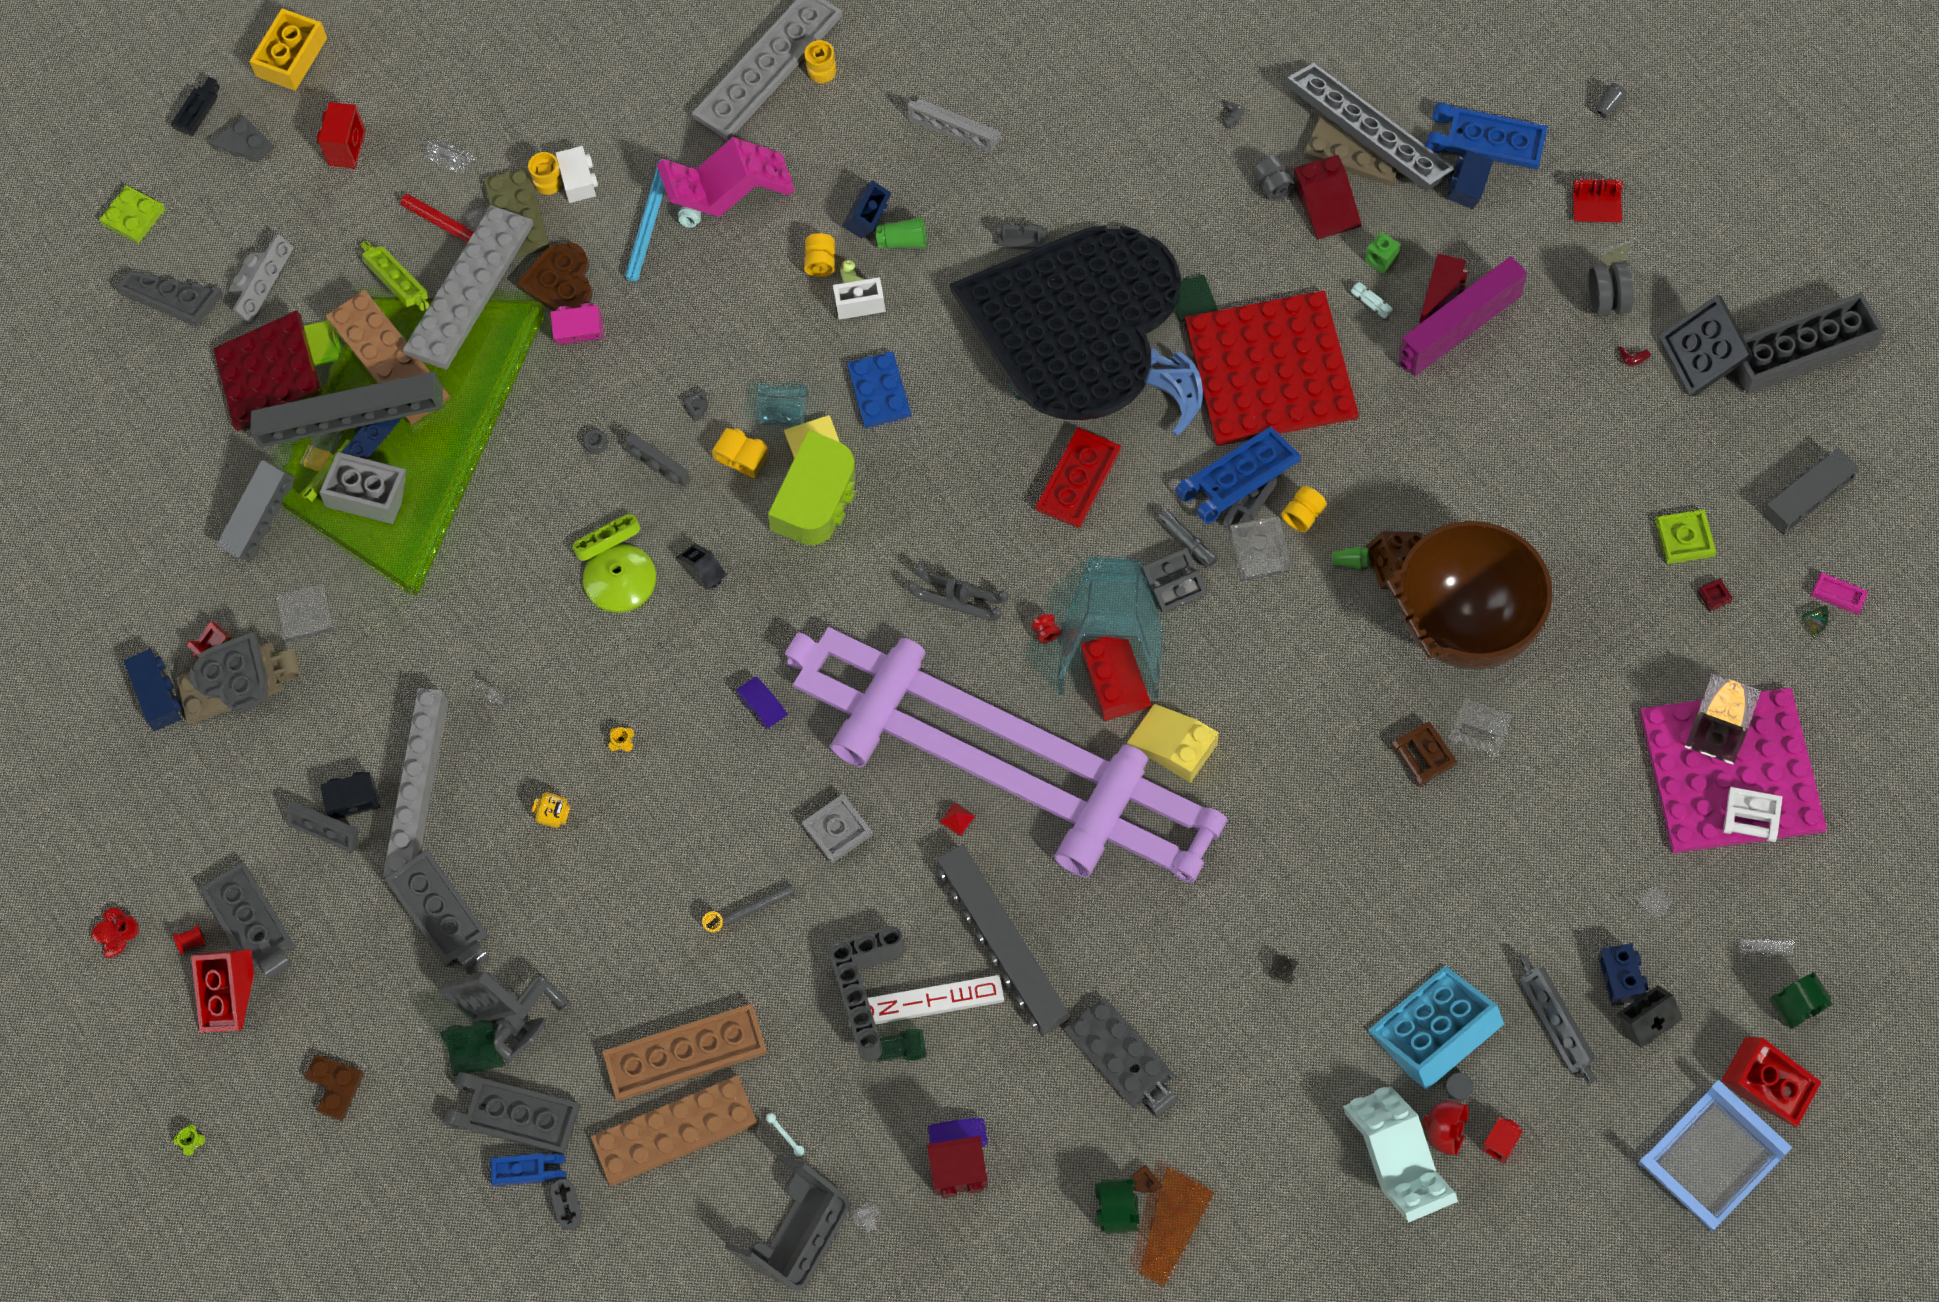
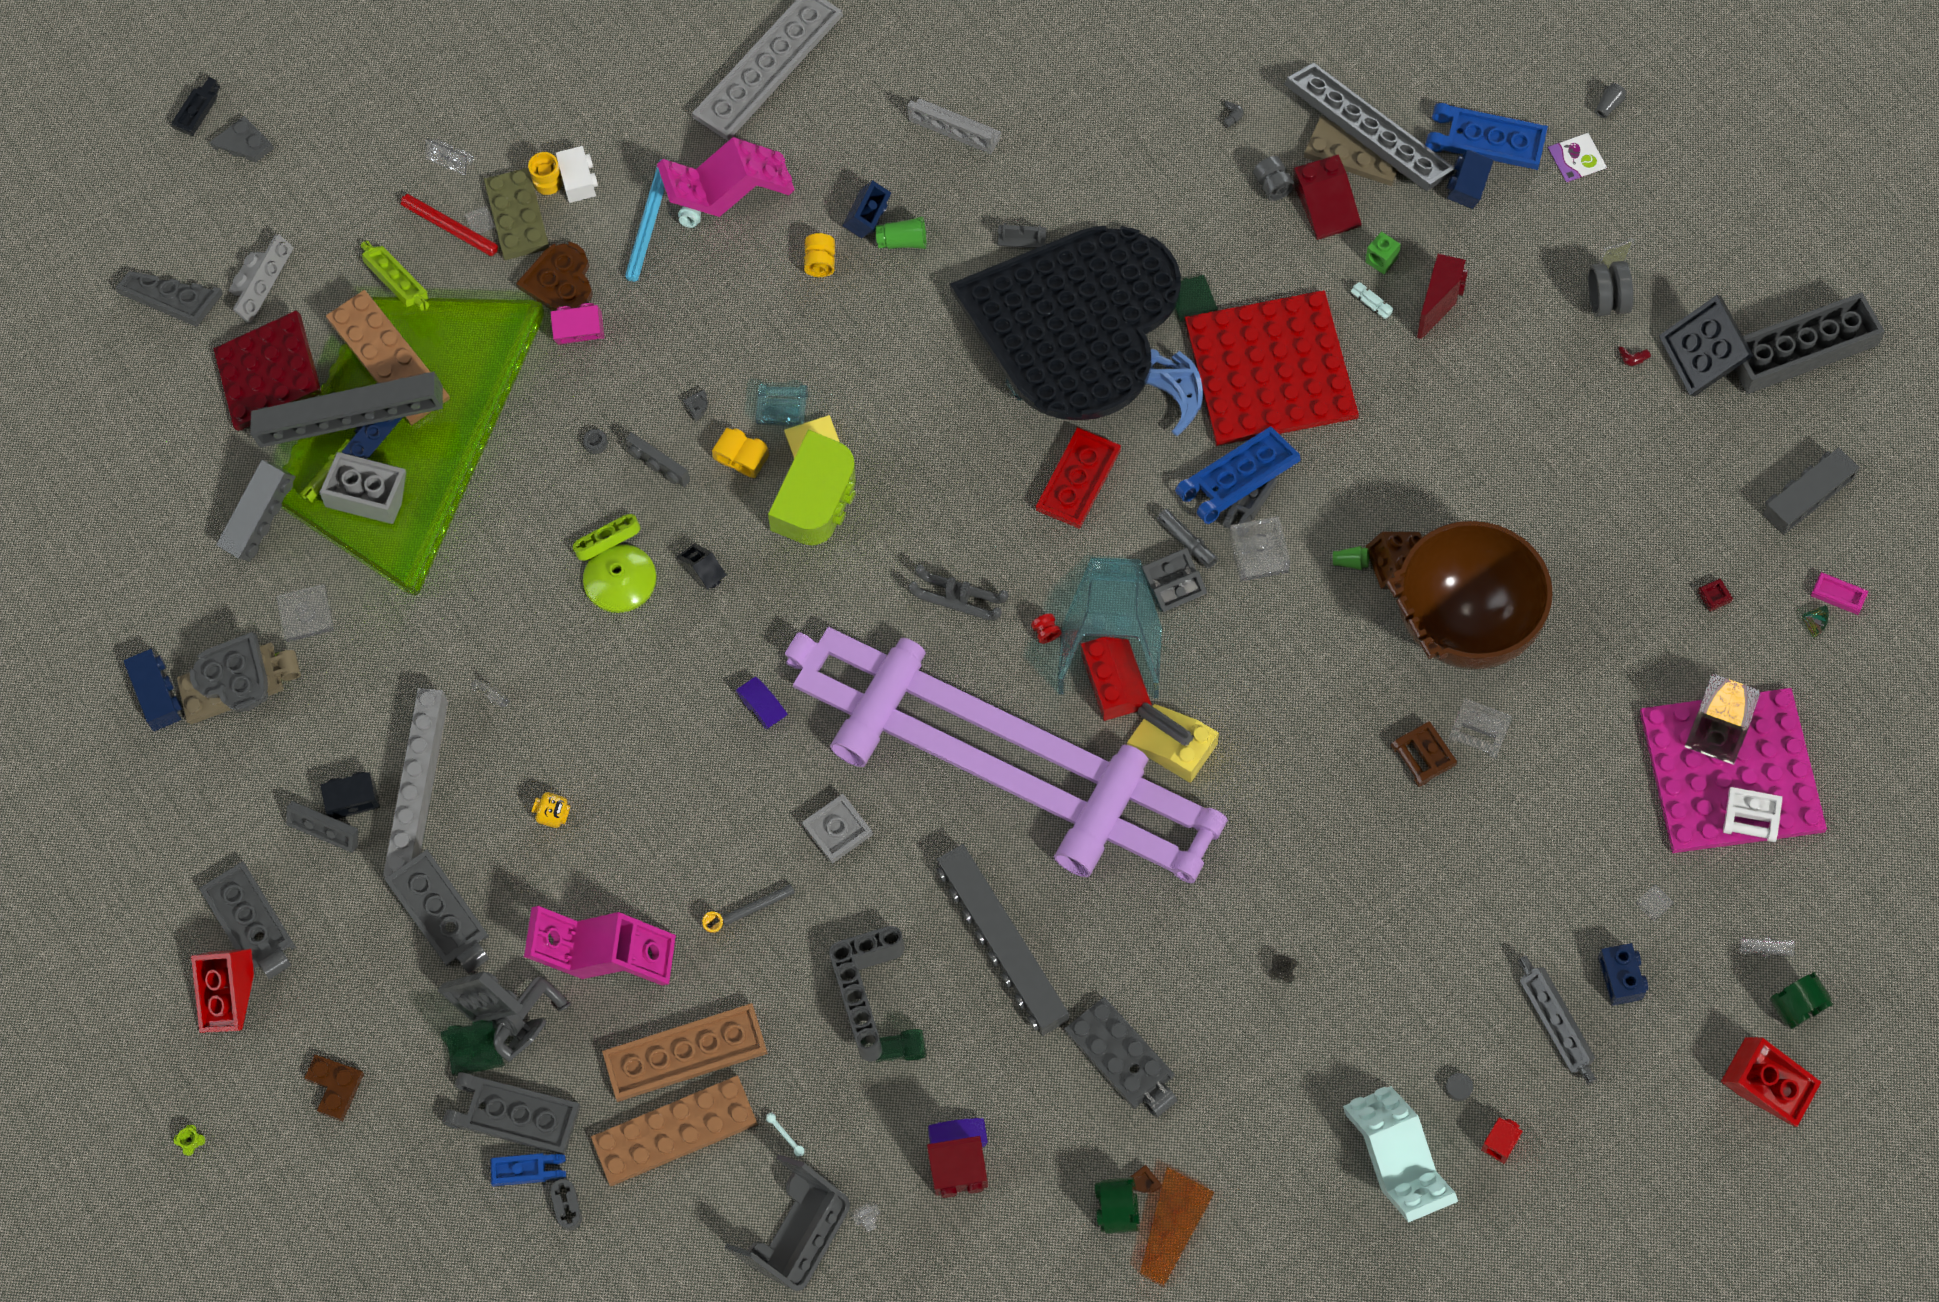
red plate [90,908,139,958] -> none
lime plate [99,185,165,244] -> none
red bush [173,924,206,955] -> none
red bracket [186,622,232,659] -> none
yellow brick [249,8,327,91] -> none
clear tile [300,430,344,472] -> none
lime piece [304,320,343,366] -> none
red brick [317,102,366,169] -> none
light grey plate [403,205,533,370] -> none
yellow plate [608,727,634,752] -> none
yellow wheel [804,40,837,83] -> none
white brick [833,277,885,320] -> none
yellowish green arm [840,260,865,283] -> none
blue plate [847,351,911,428] -> none
white tile [848,975,1004,1029] -> none
red slope [940,802,975,836] -> none
yellow wheel [1281,486,1327,532] -> none
medium azure slope [1368,965,1504,1090] -> none
magenta brick [1398,256,1527,377] -> none
red cylinder [1422,1101,1469,1156] -> none
red hinge [1573,178,1623,223] -> none
pearl dark grey brick [1617,985,1683,1048] -> none
clear piece [1638,1080,1792,1232] -> none
lime tile [1655,509,1716,564] -> none
none -> dark pink bracket [524,906,676,986]
none -> dark grey axle [1138,703,1193,746]
none -> sticker [1548,133,1607,182]

